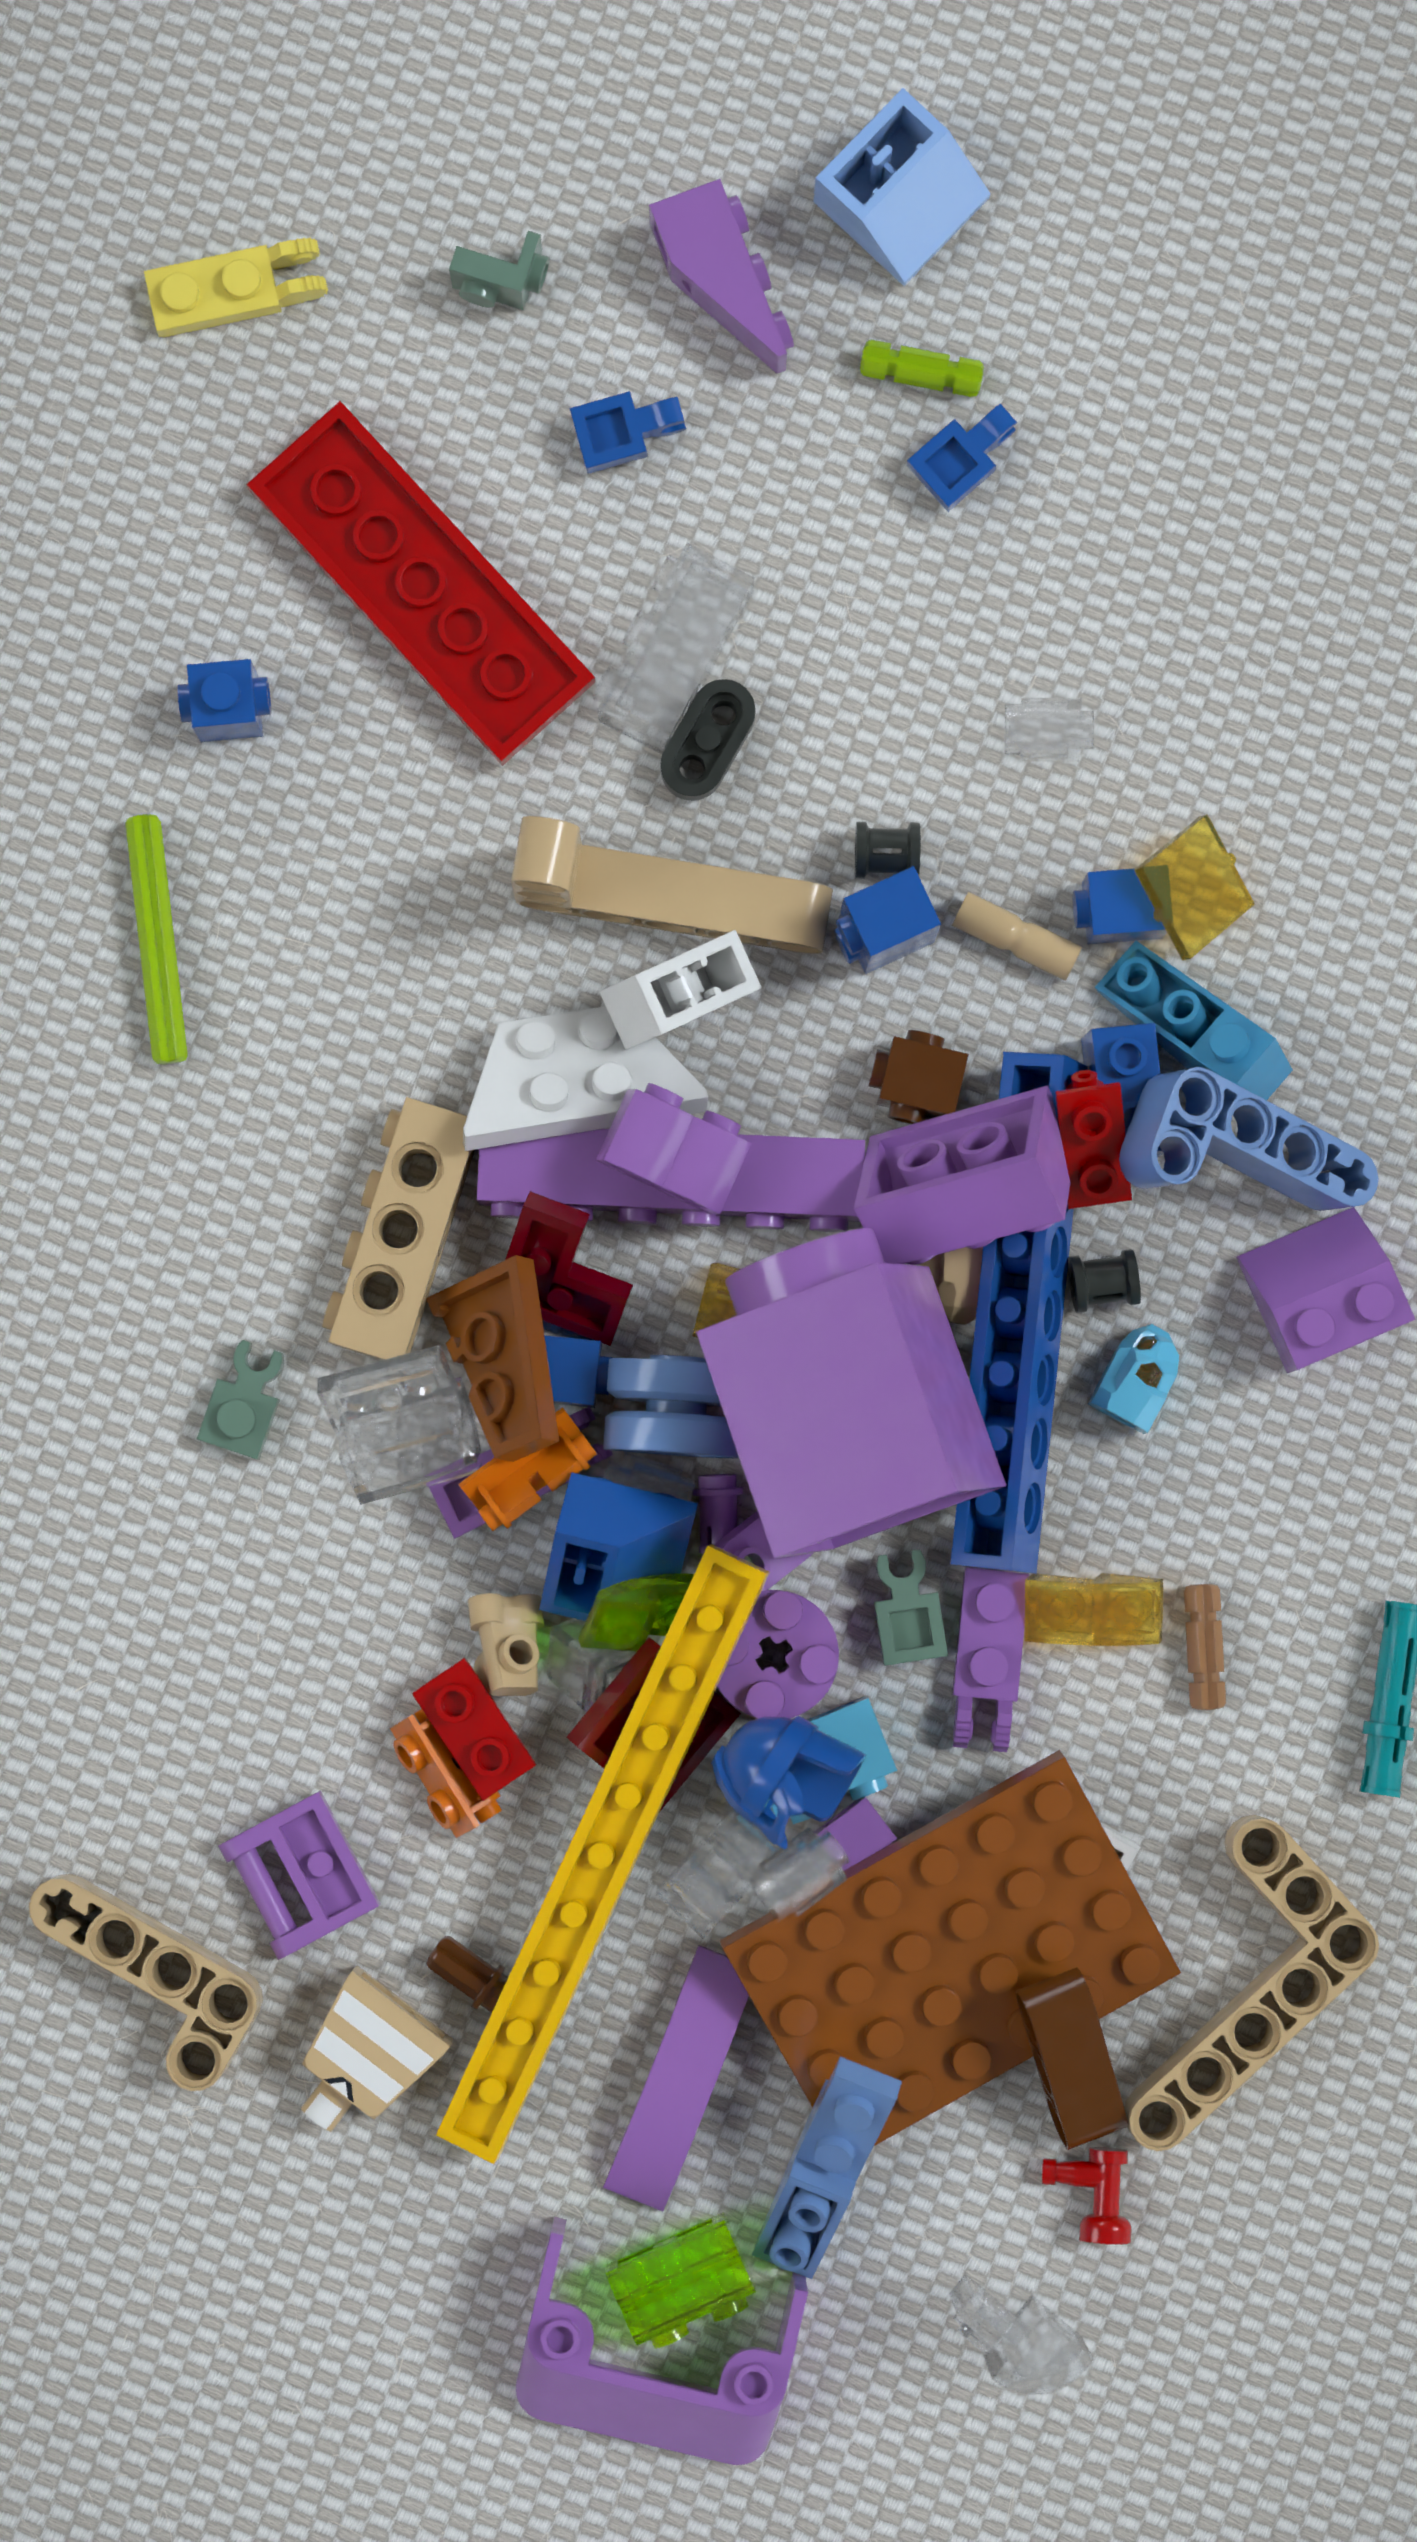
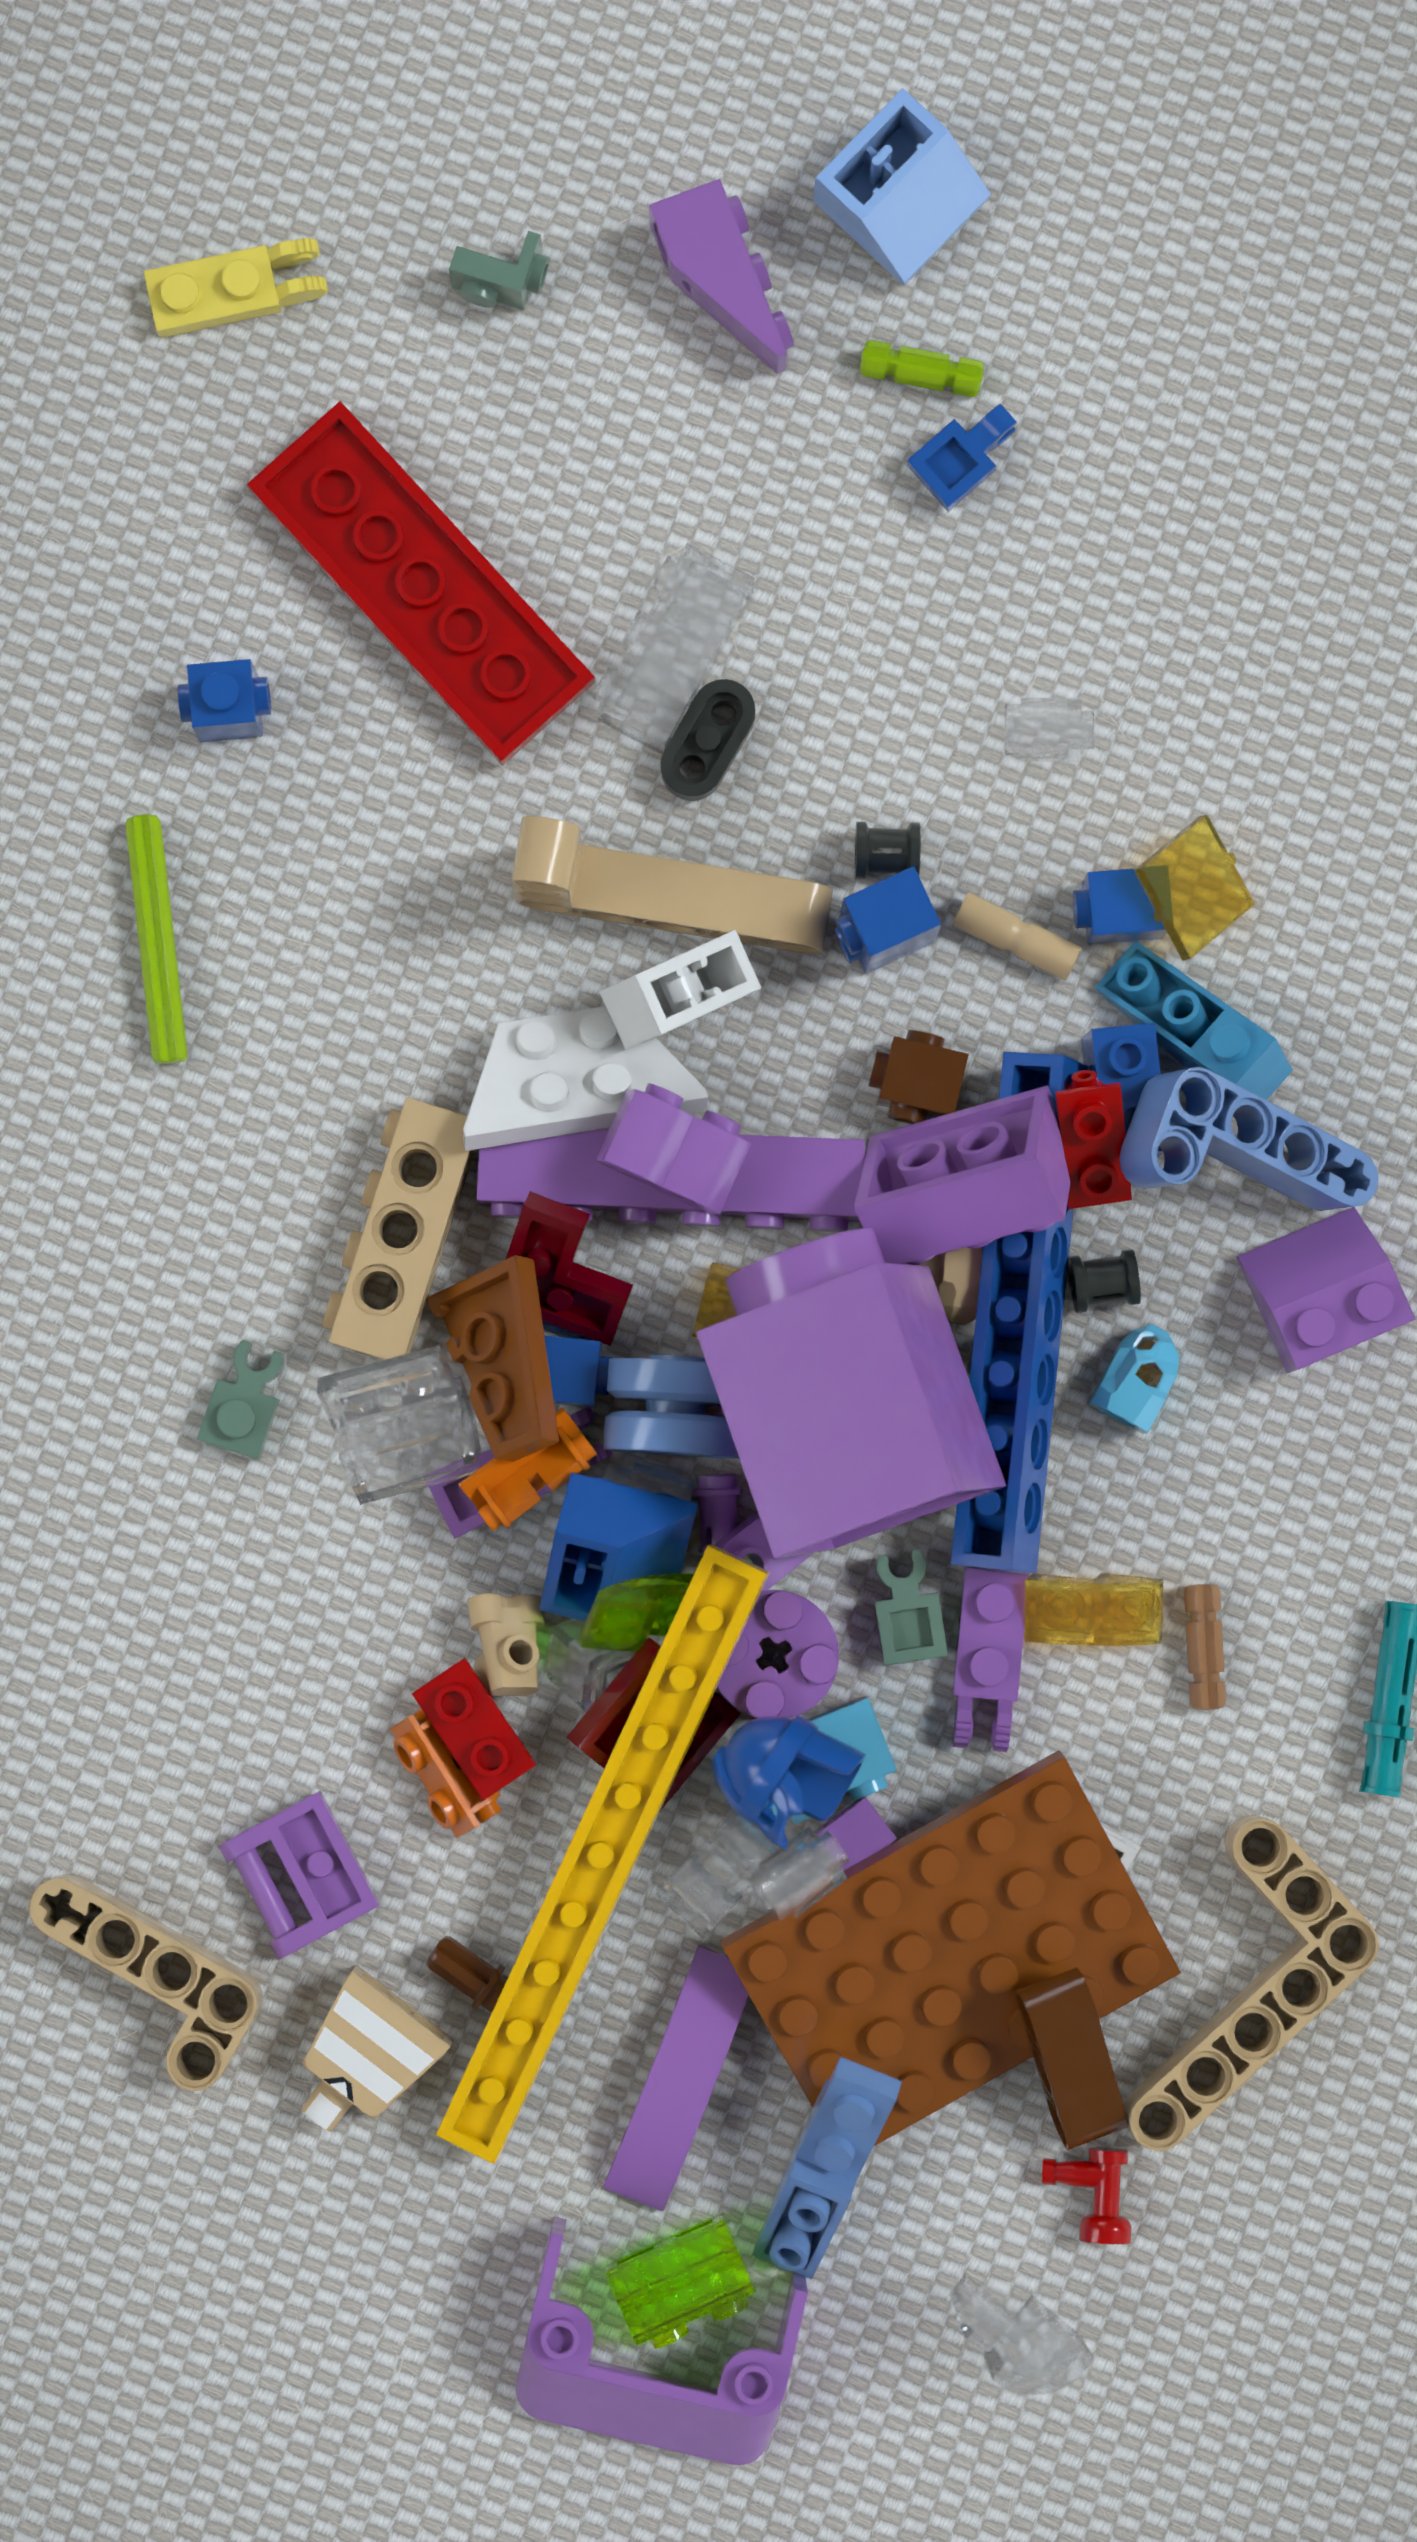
blue plate [569,391,687,474] -> none

